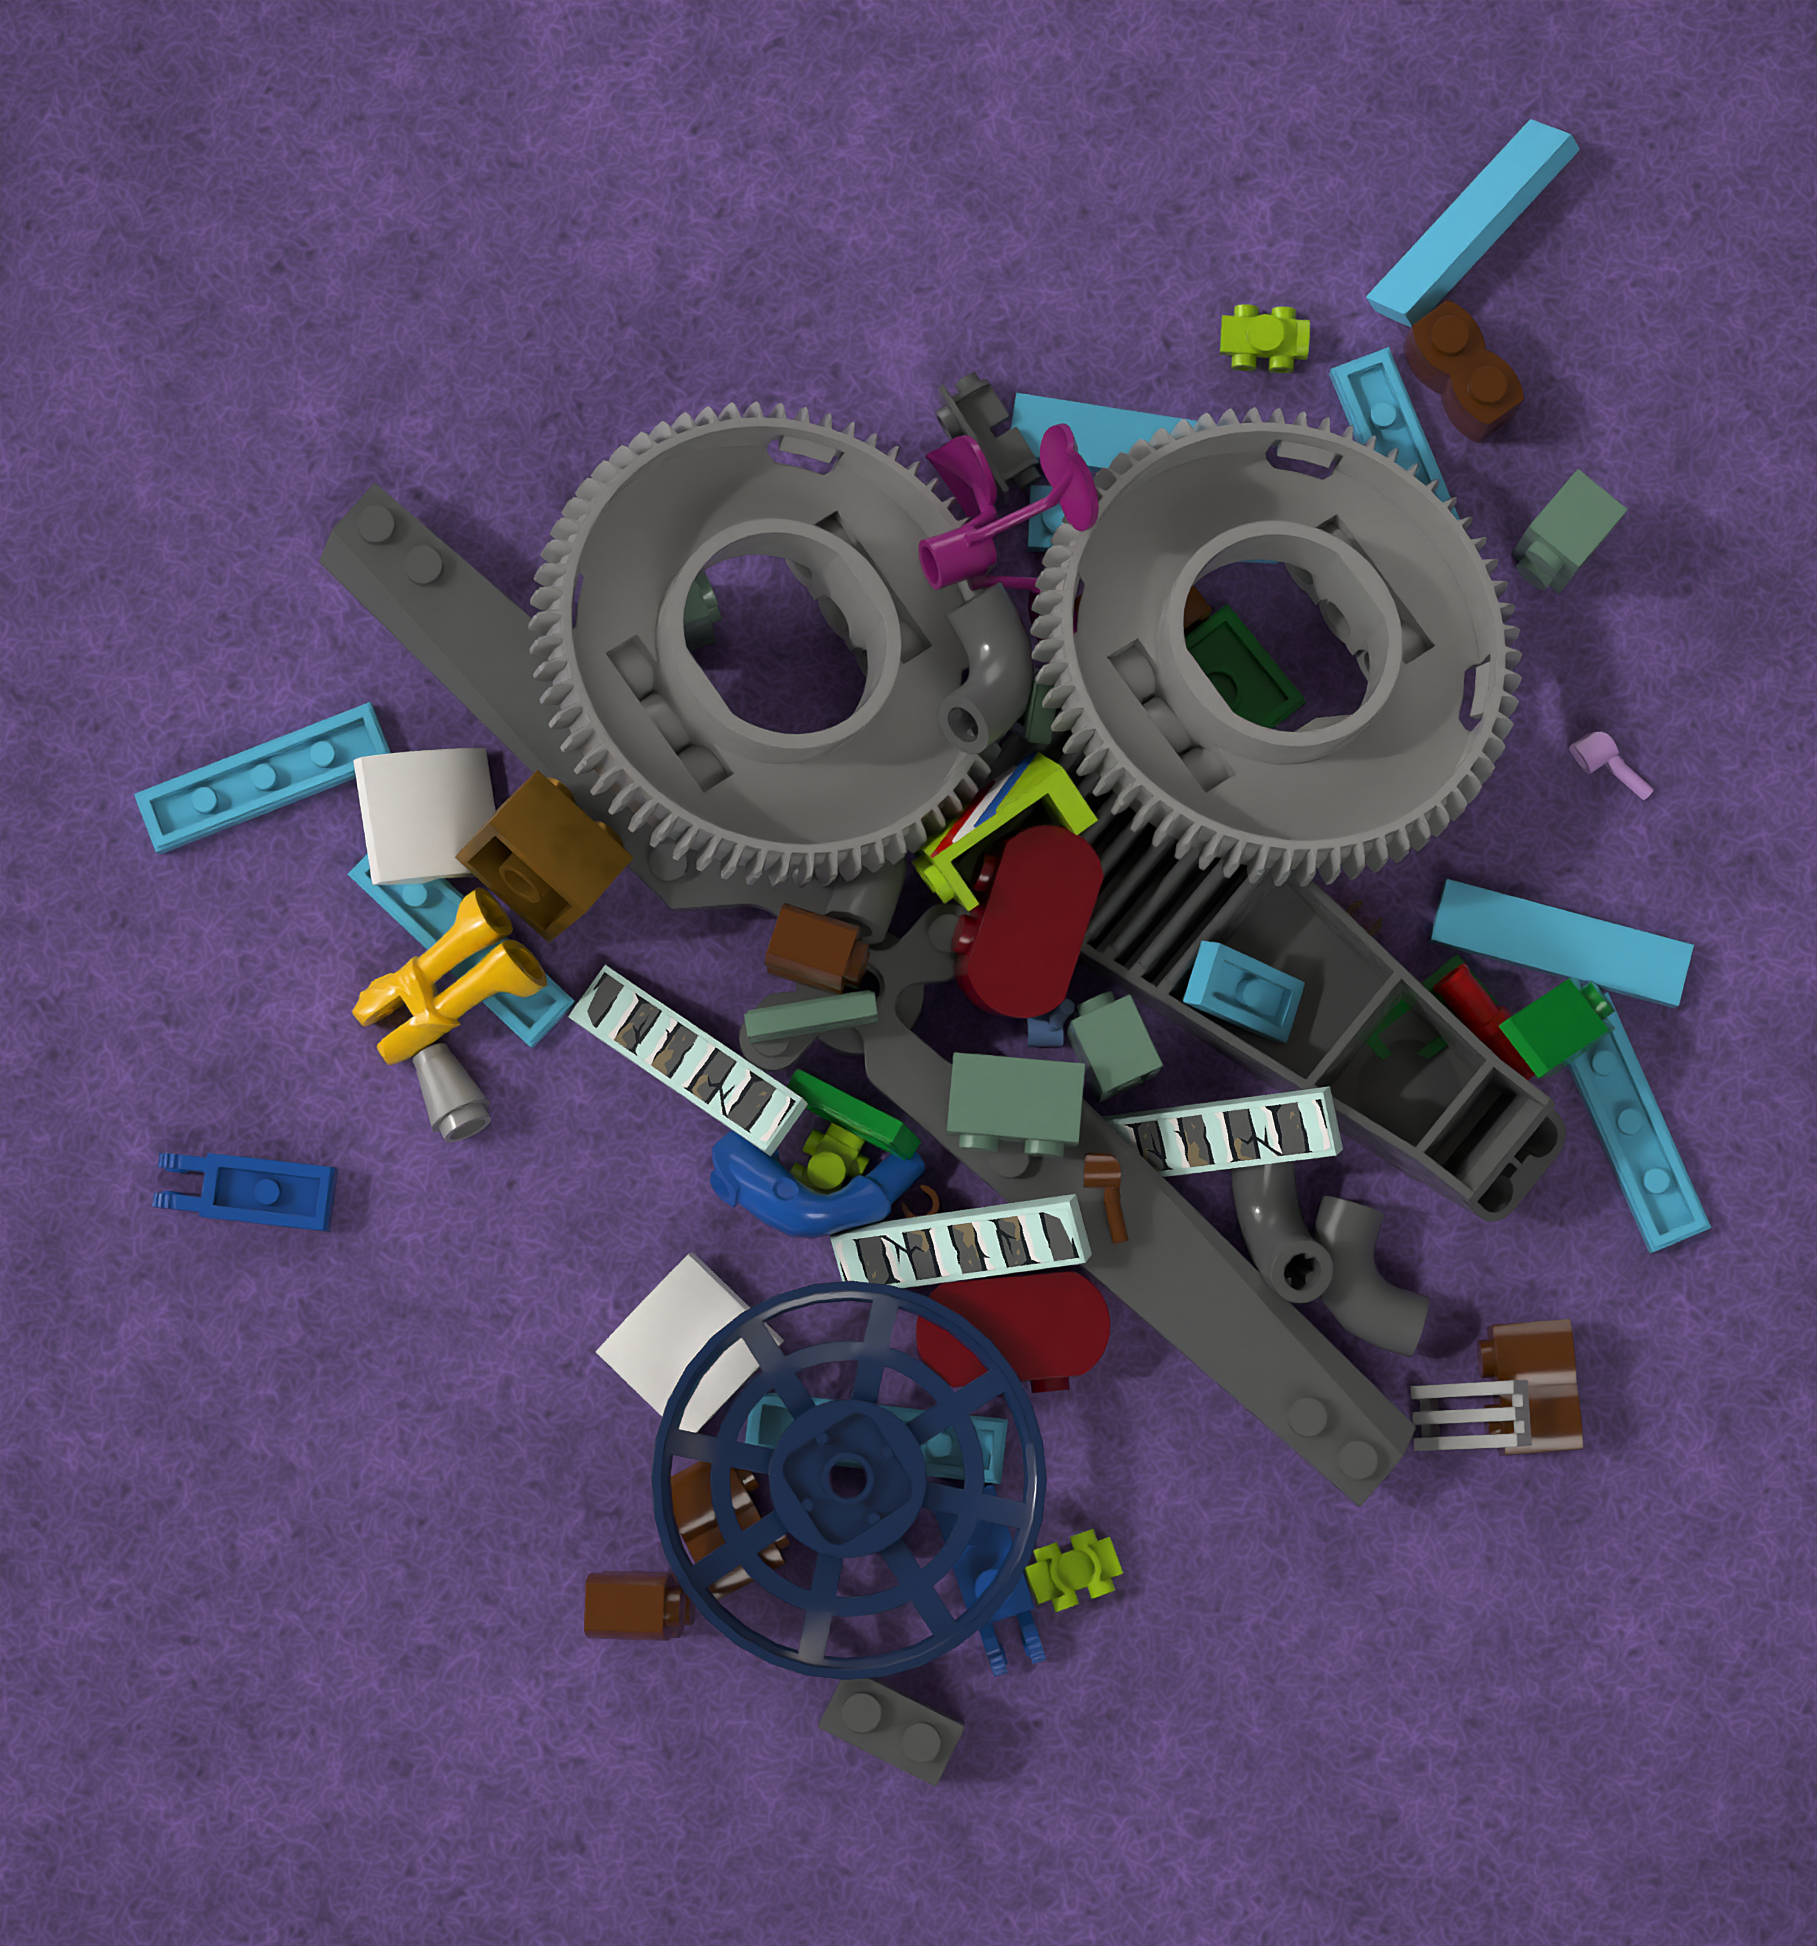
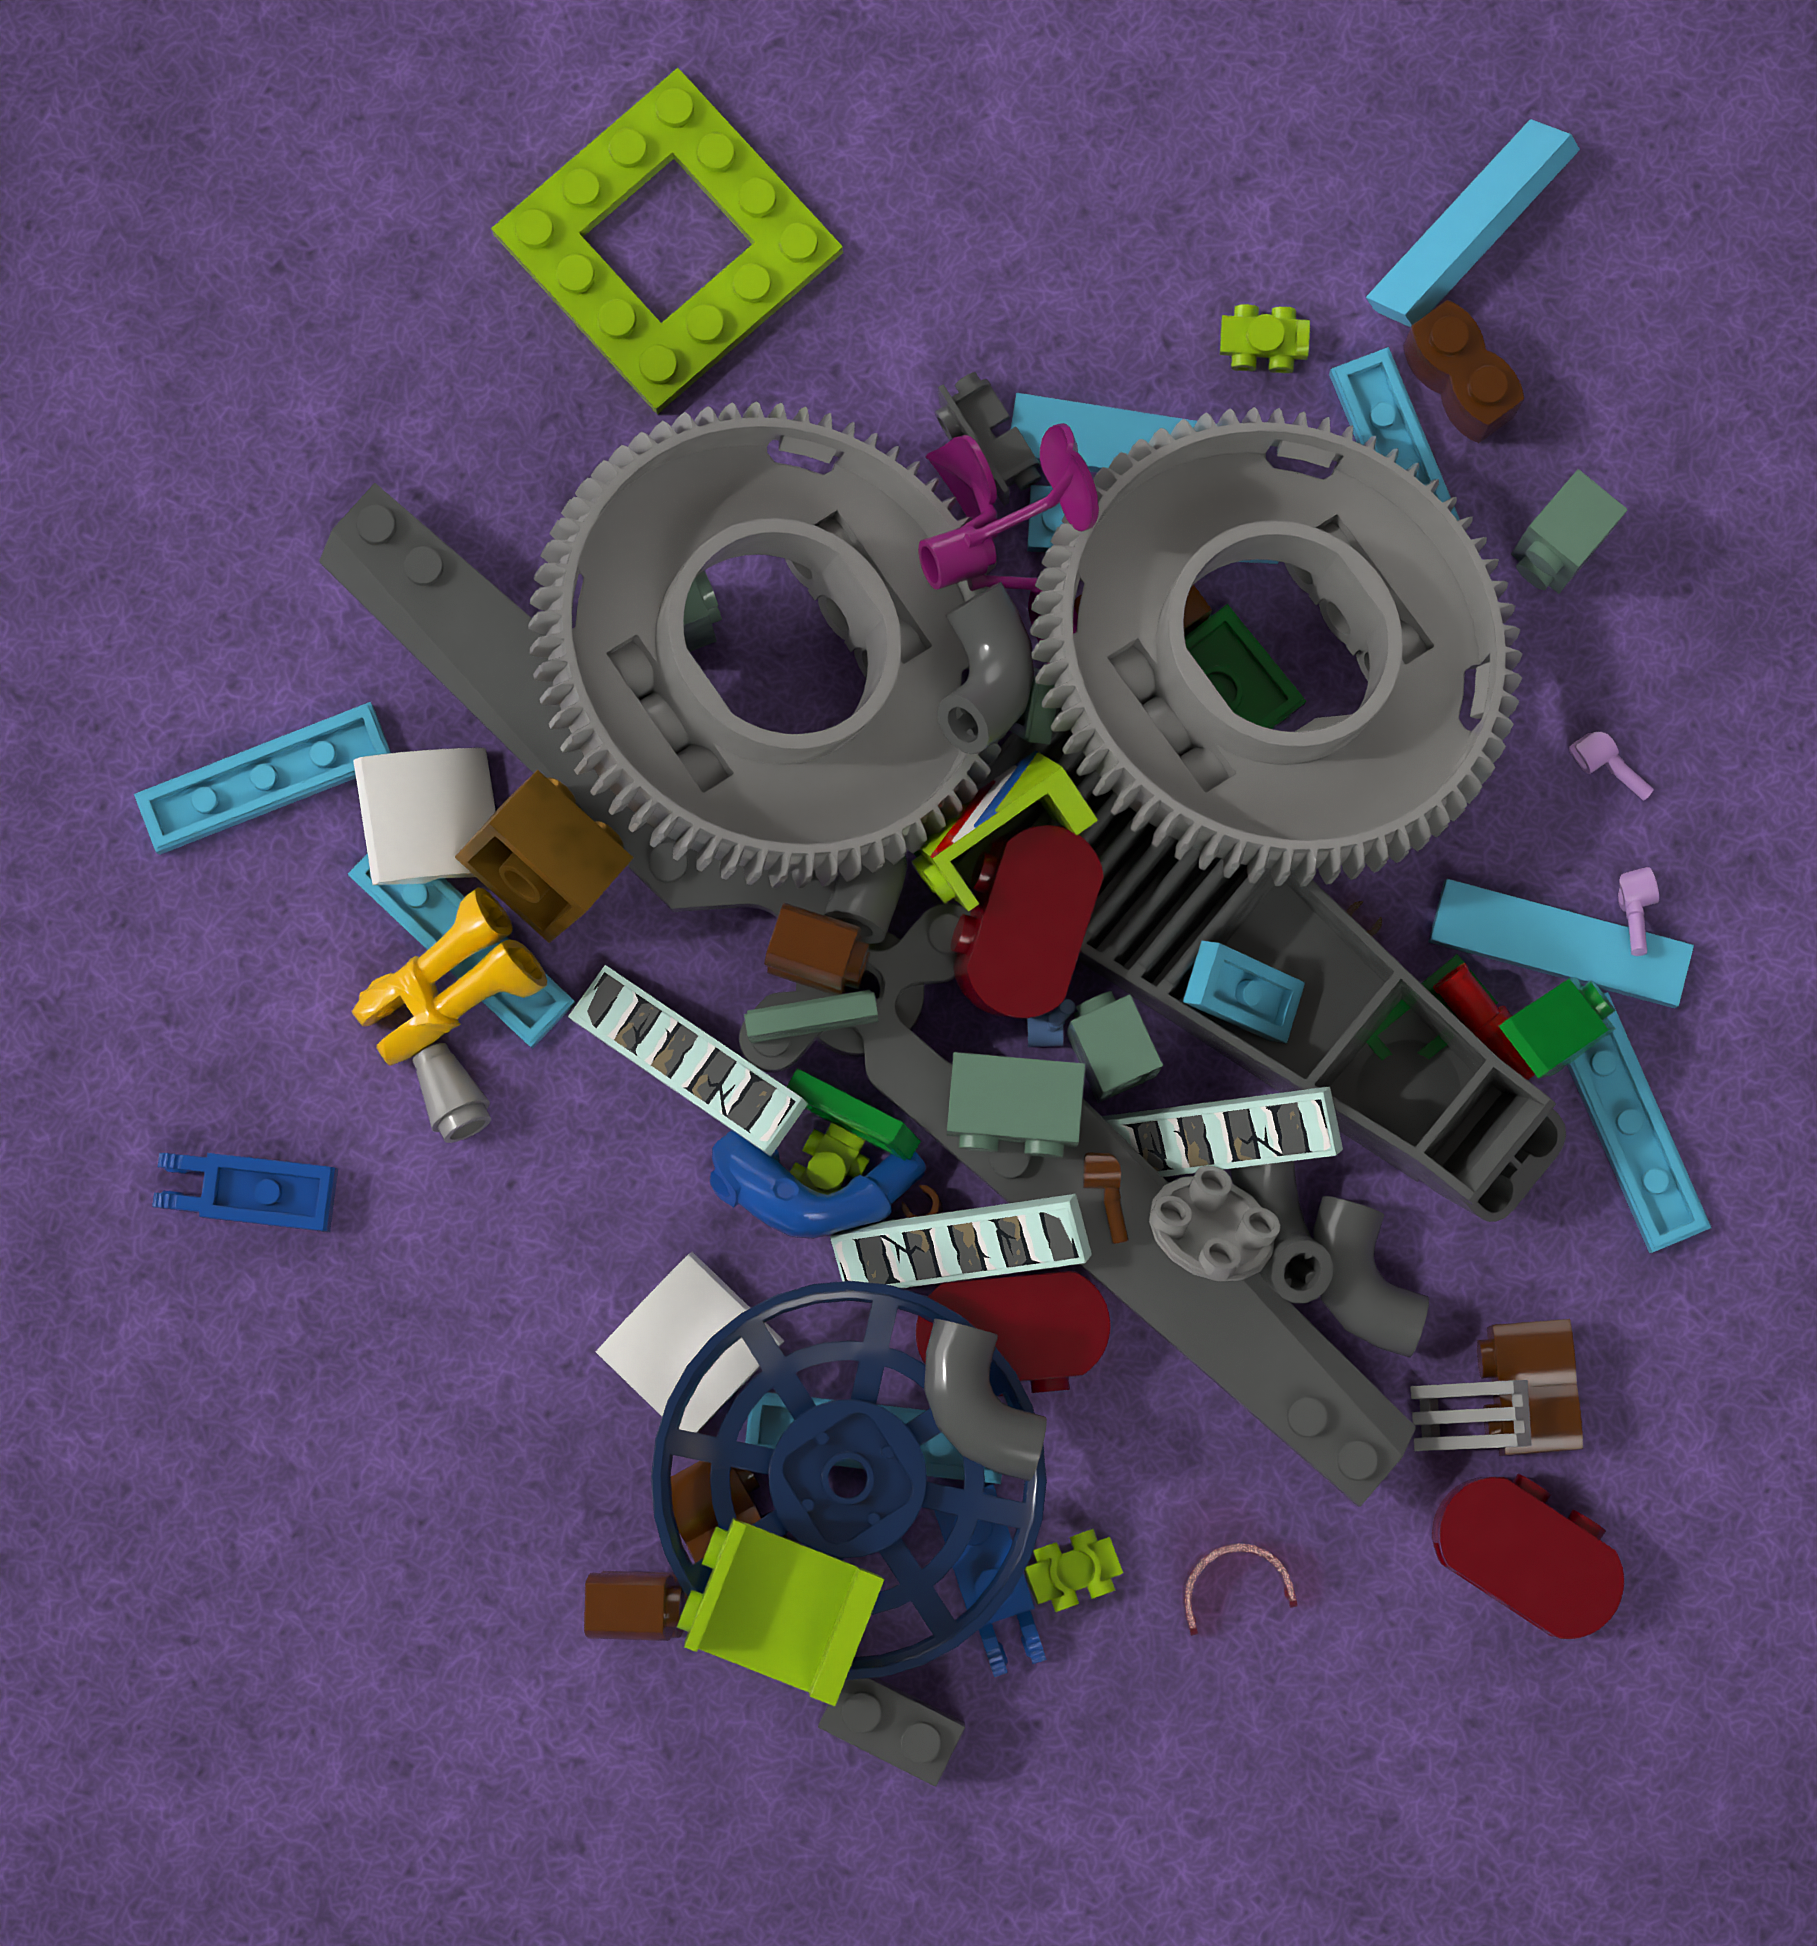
none -> lime plate [491,68,843,415]
none -> lime panel [677,1518,884,1706]
none -> dark grey cylinder [924,1319,1047,1481]
none -> light grey dish [1149,1166,1280,1281]
none -> clear red helmet [1182,1542,1298,1636]
none -> dark red brick [1432,1474,1624,1639]
none -> lavender hand [1618,867,1659,956]

